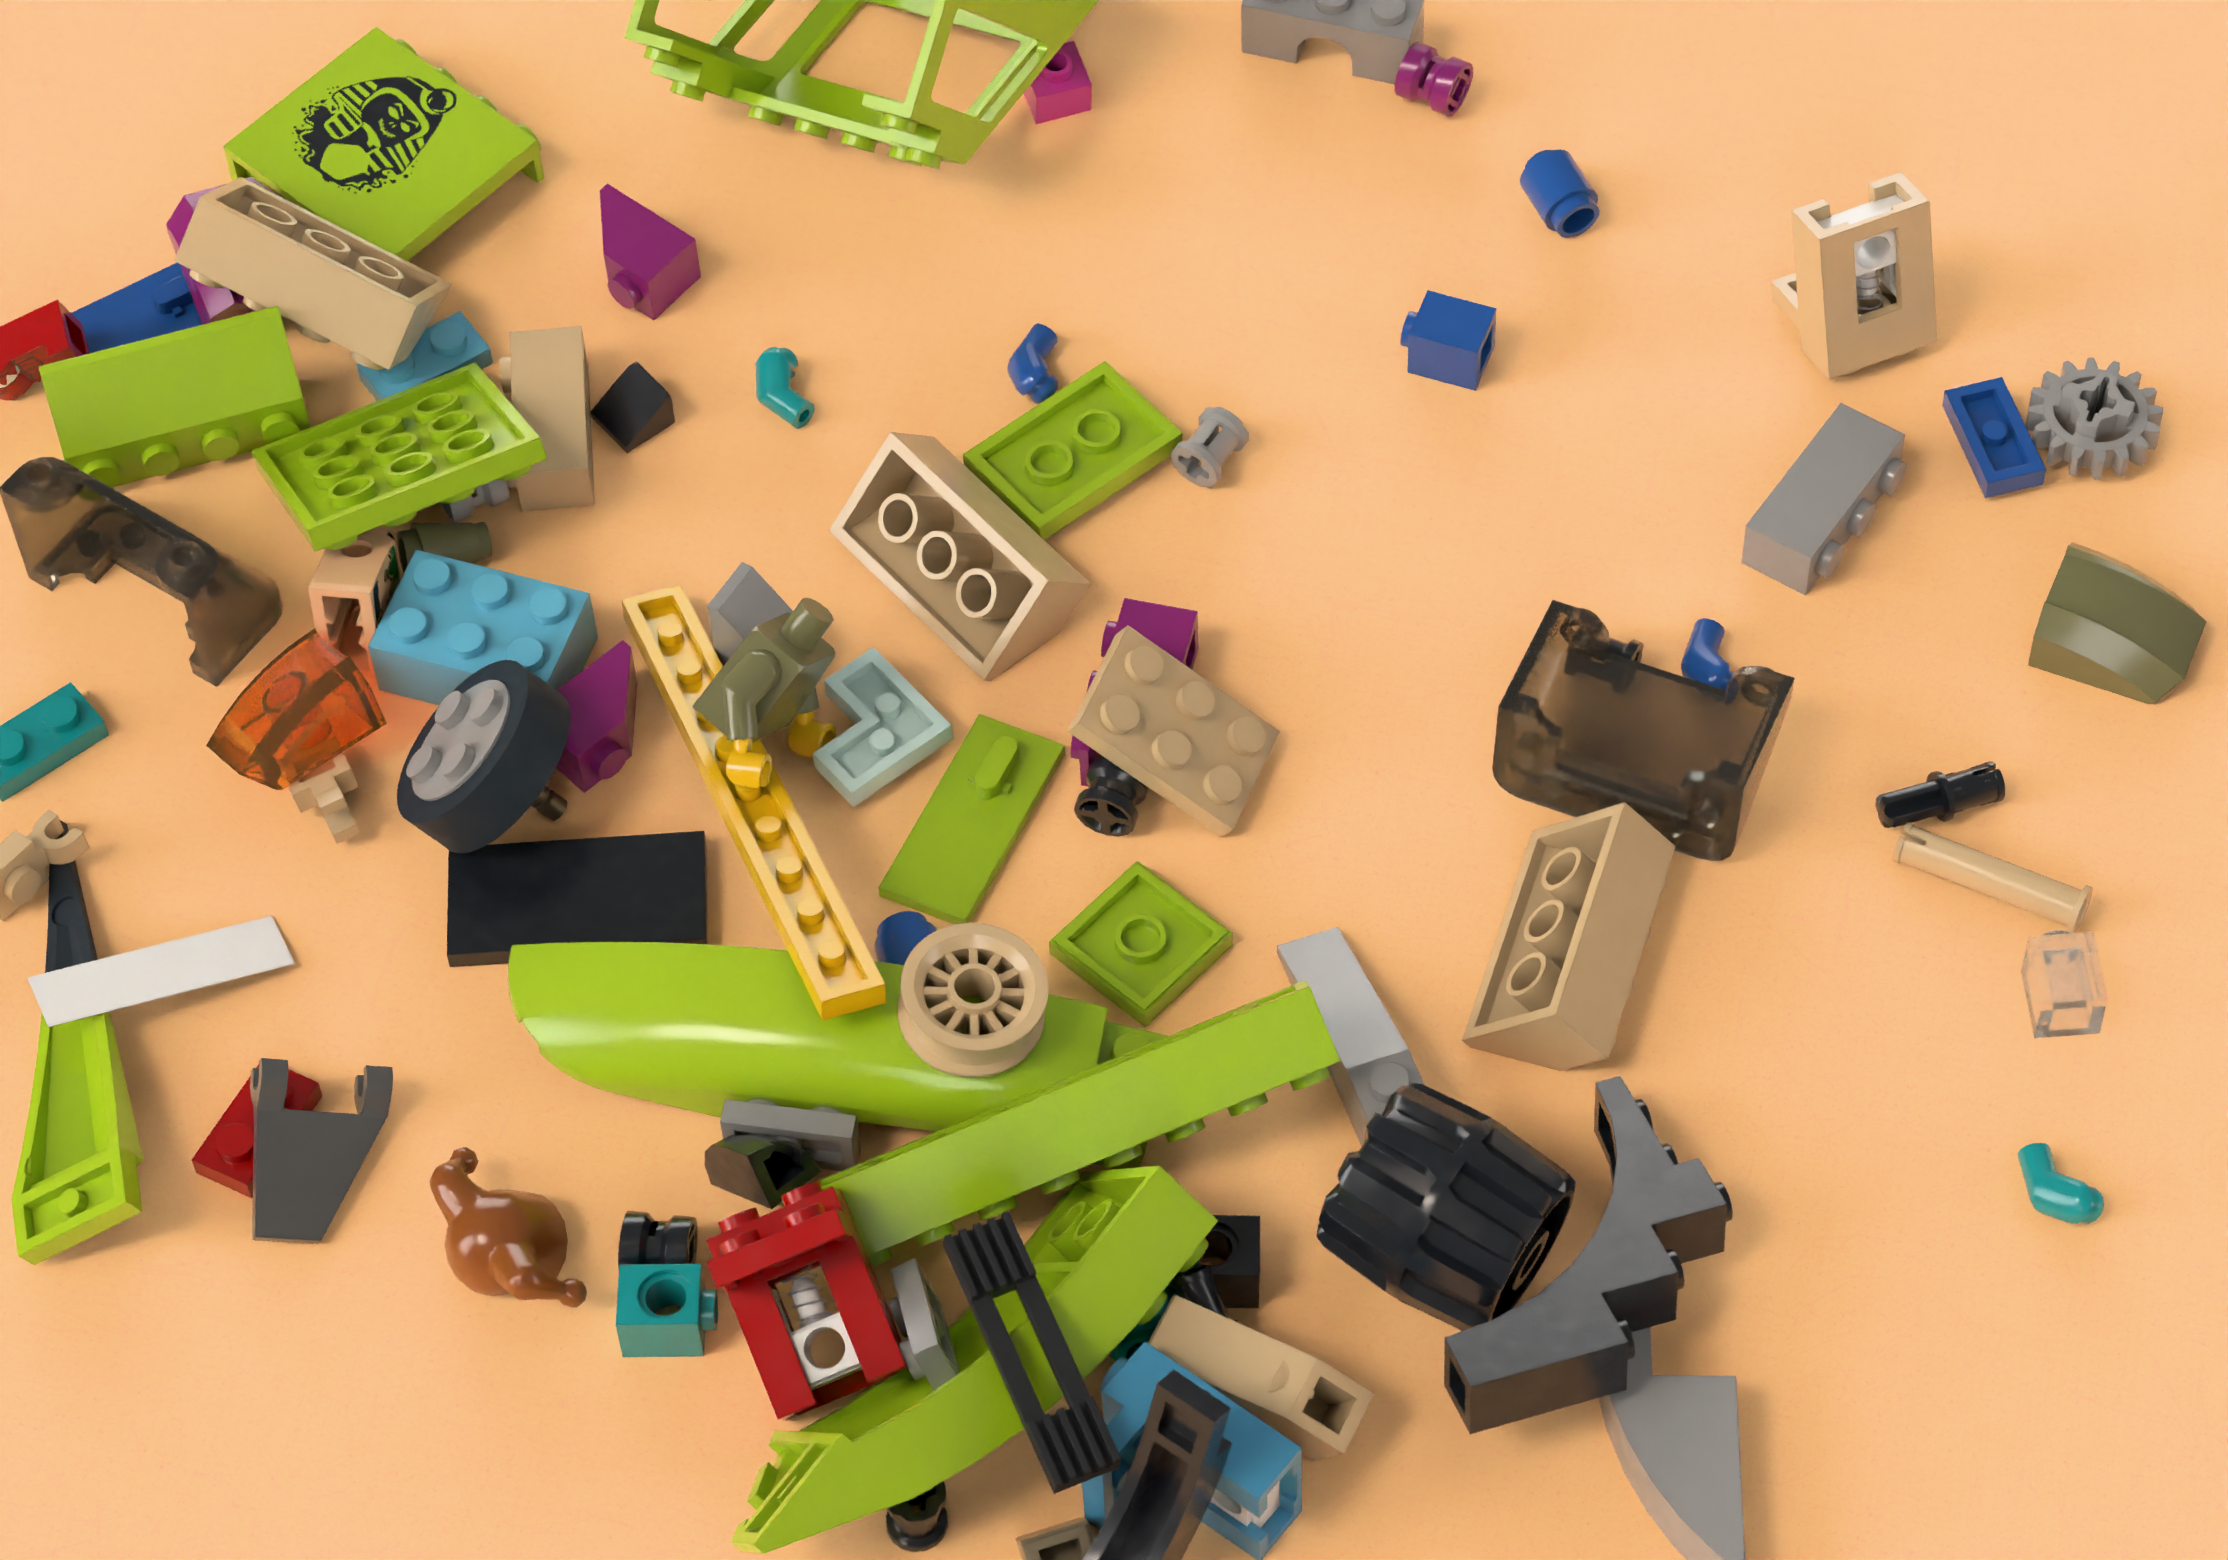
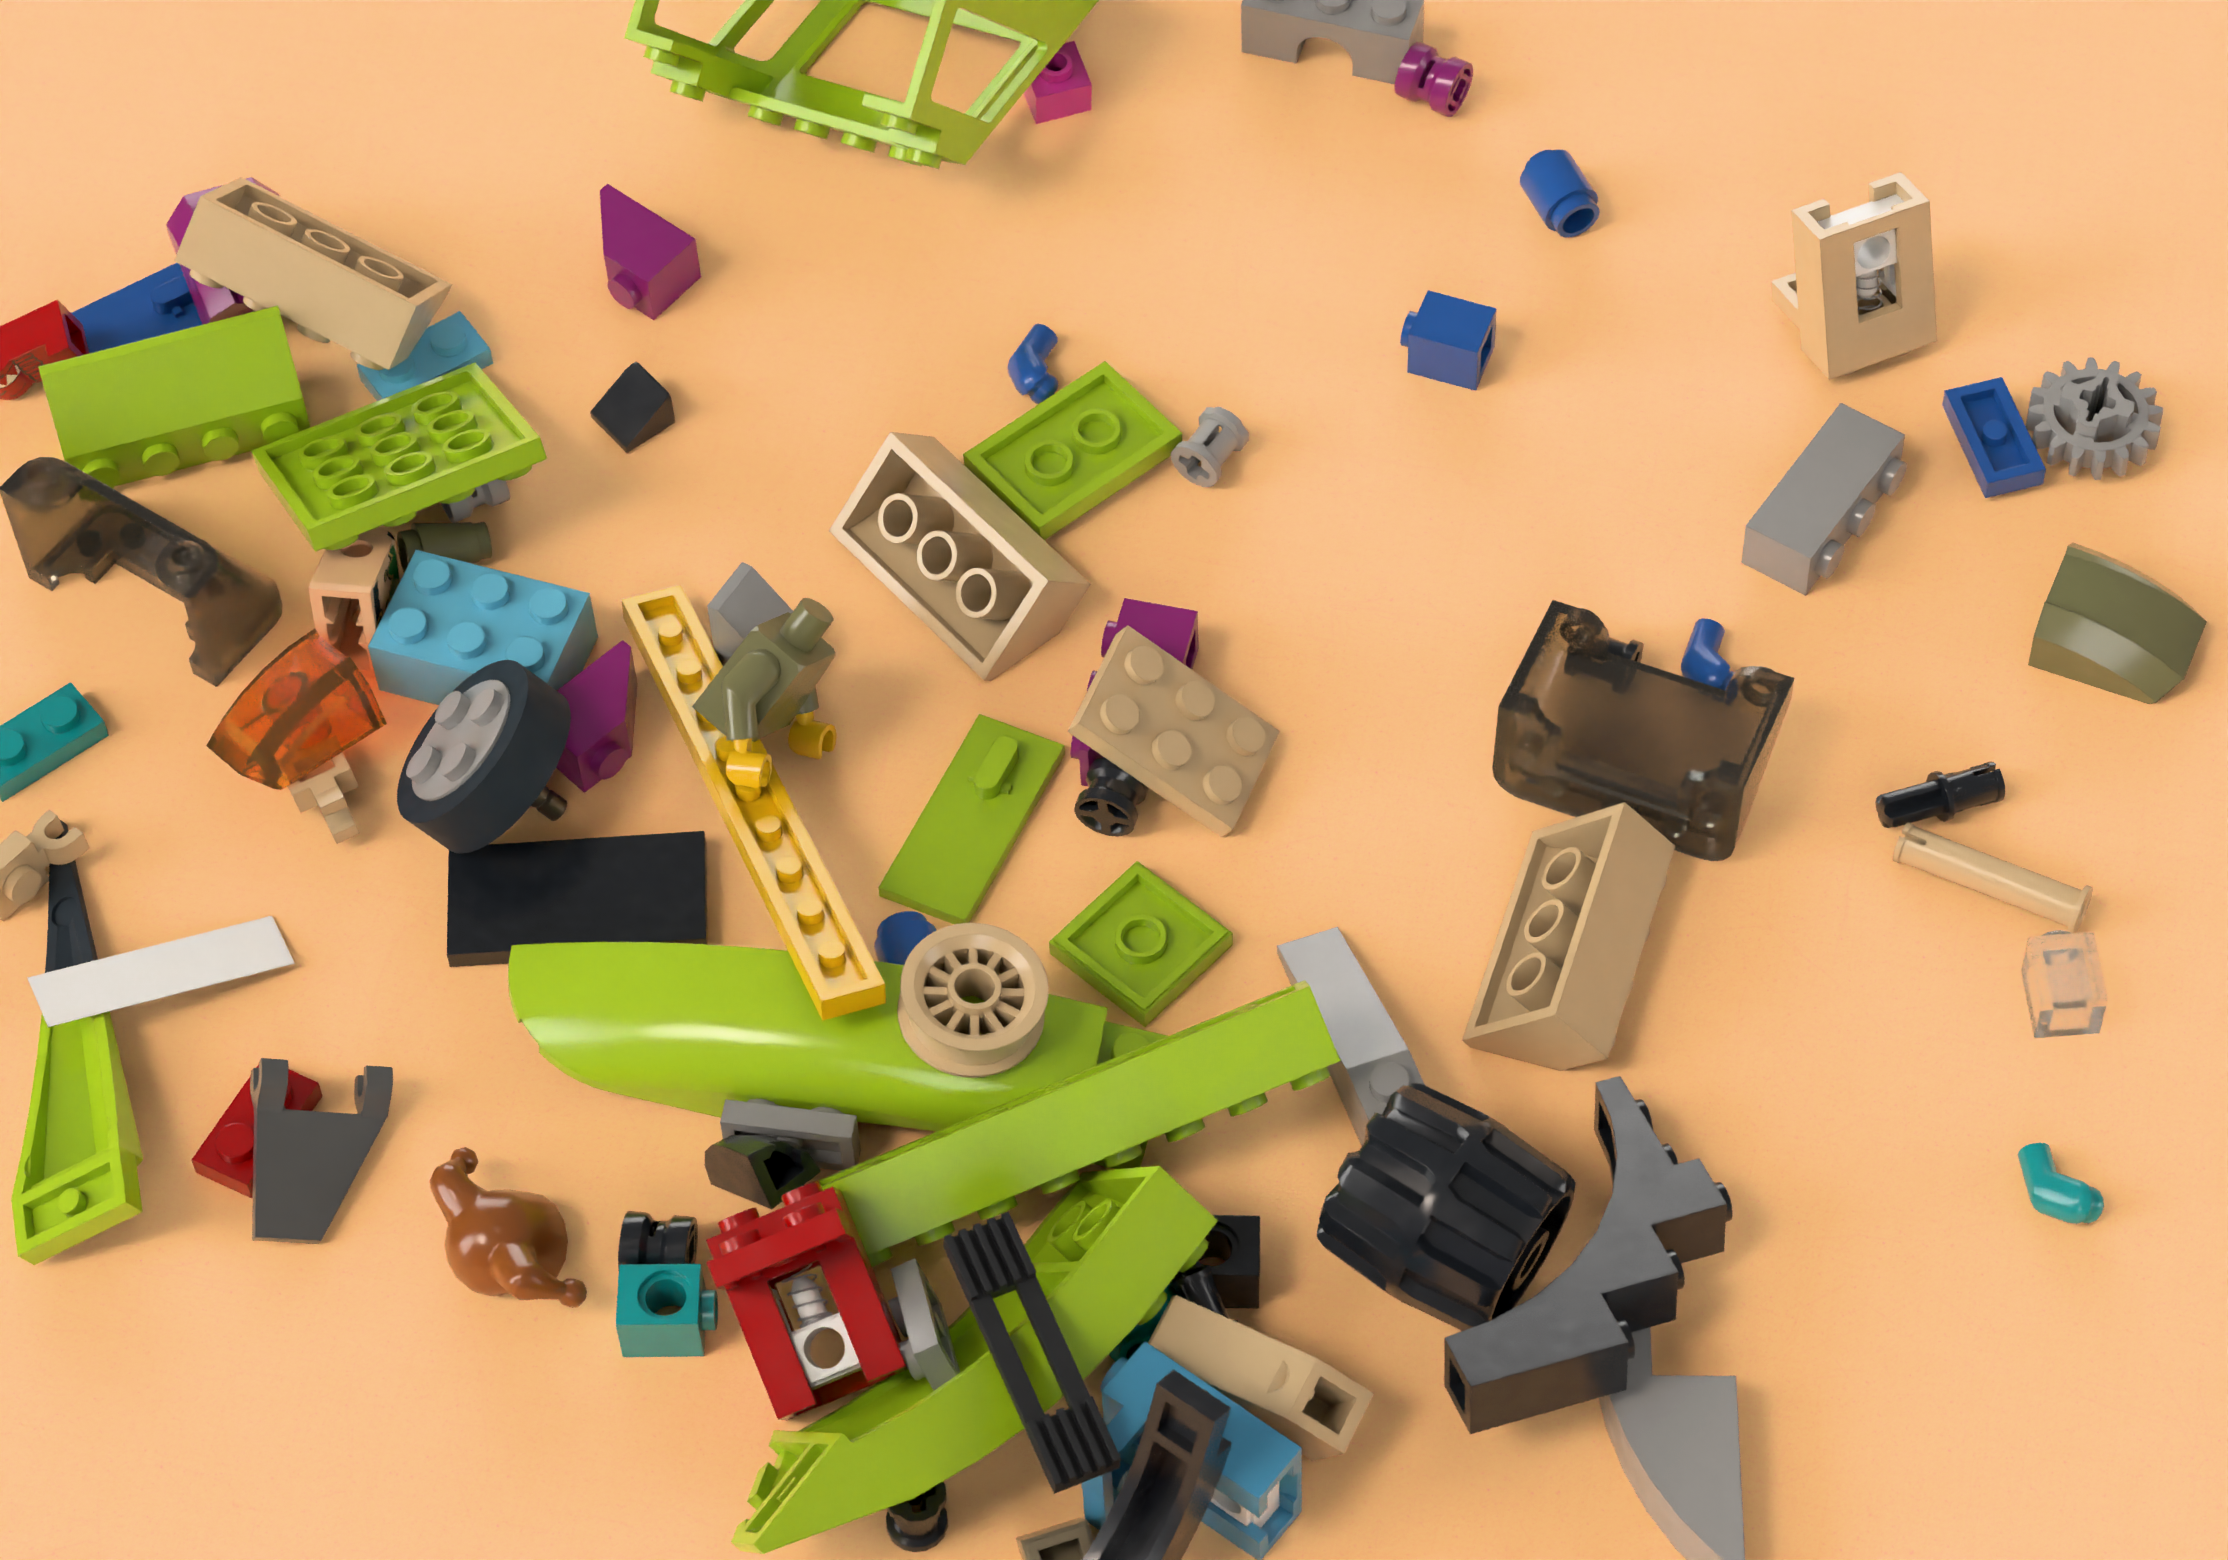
lime panel [223,27,544,261] -> none
tan brick [500,325,595,512] -> none
teal arm [755,347,815,429] -> none
light aqua plate [813,647,953,807] -> none

